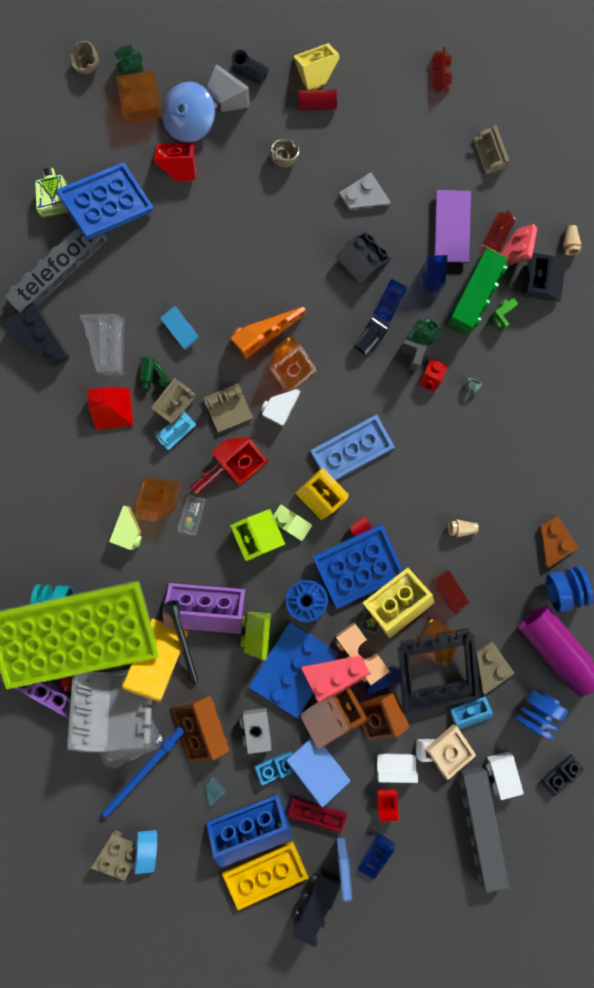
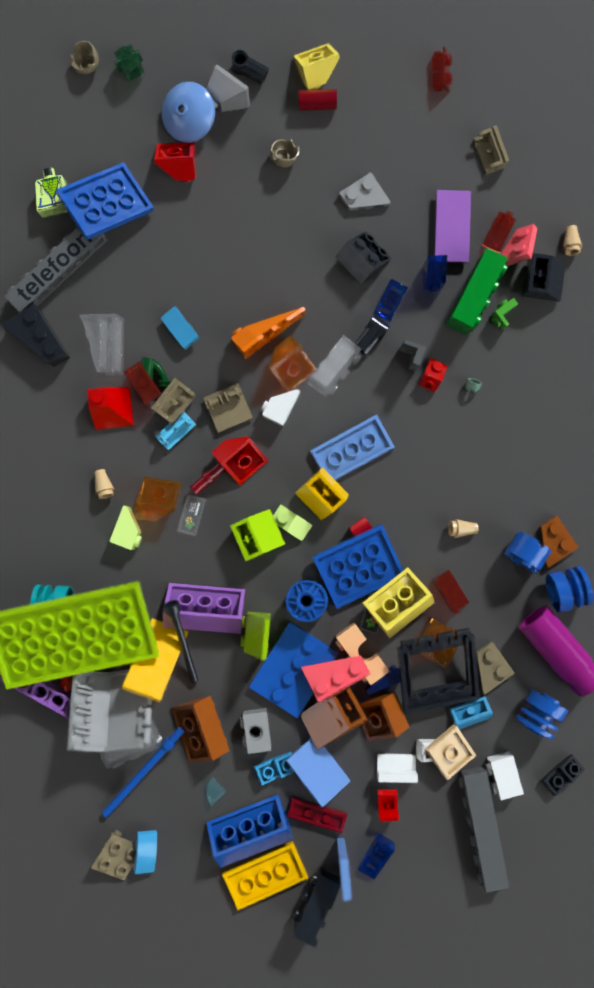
clear orange brick [116,70,162,124] -> none
clear green brick [407,317,441,346] -> none
none -> tan cone [94,469,114,499]
none -> clear red panel [124,361,161,408]
none -> clear wedge [308,335,362,397]
none -> blue brick [504,531,552,575]

